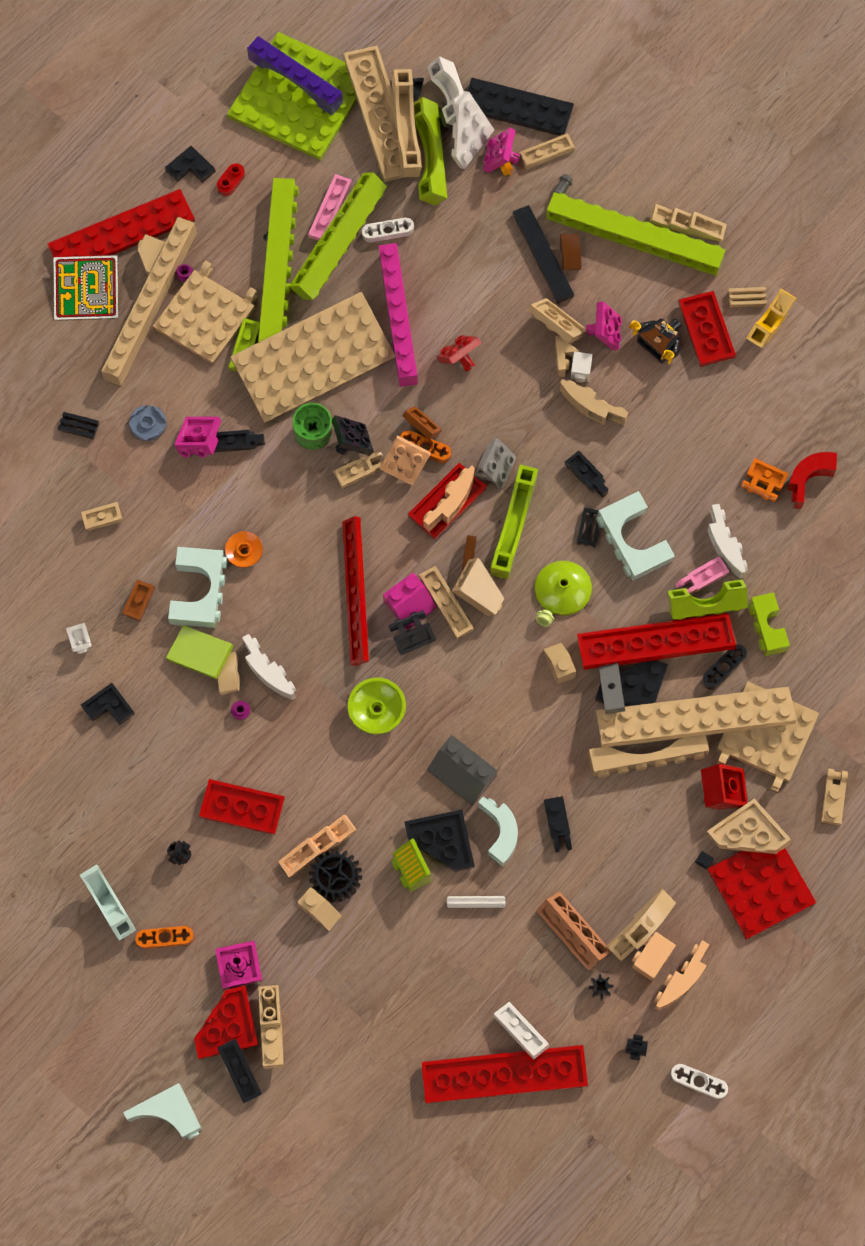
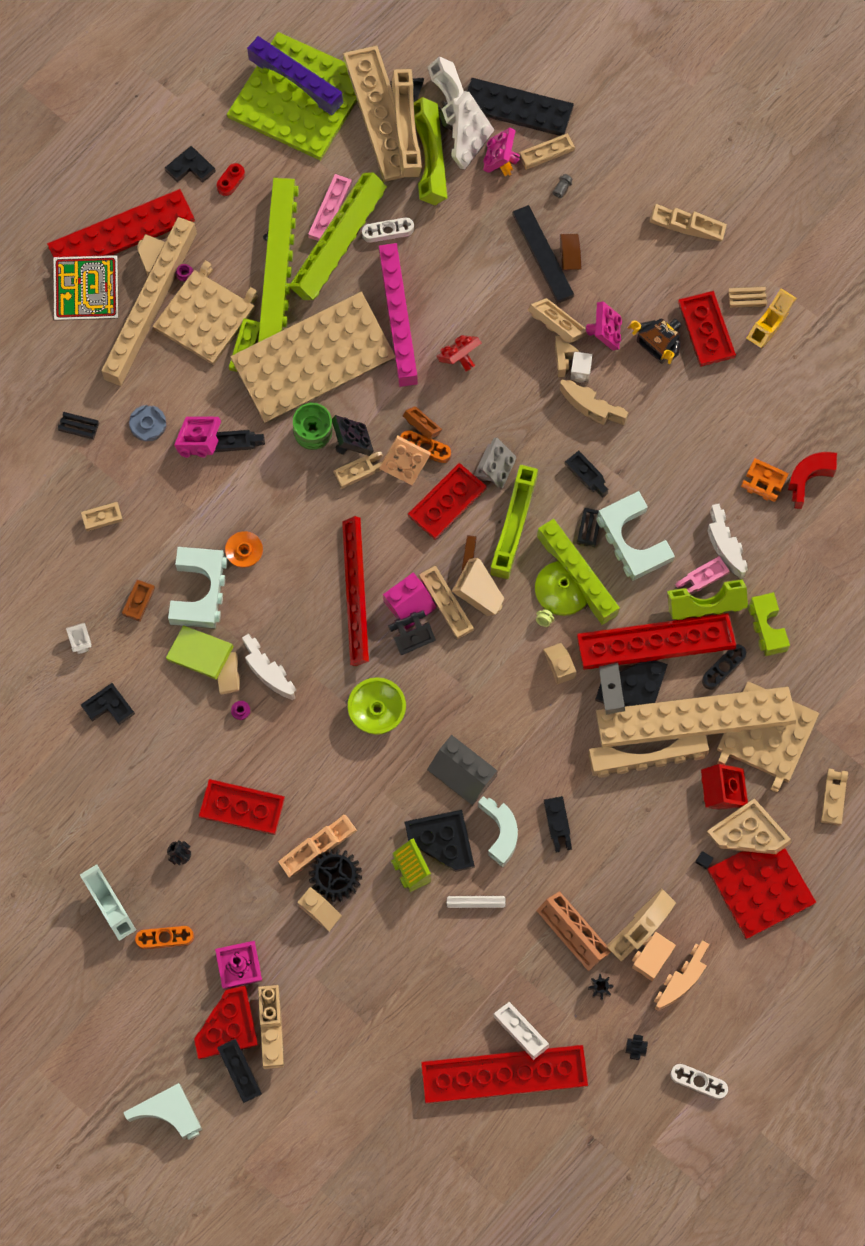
light nougat slope [423,466,475,532] -> none
lime brick [546,192,726,276] -> none
none -> lime arch [537,519,620,625]

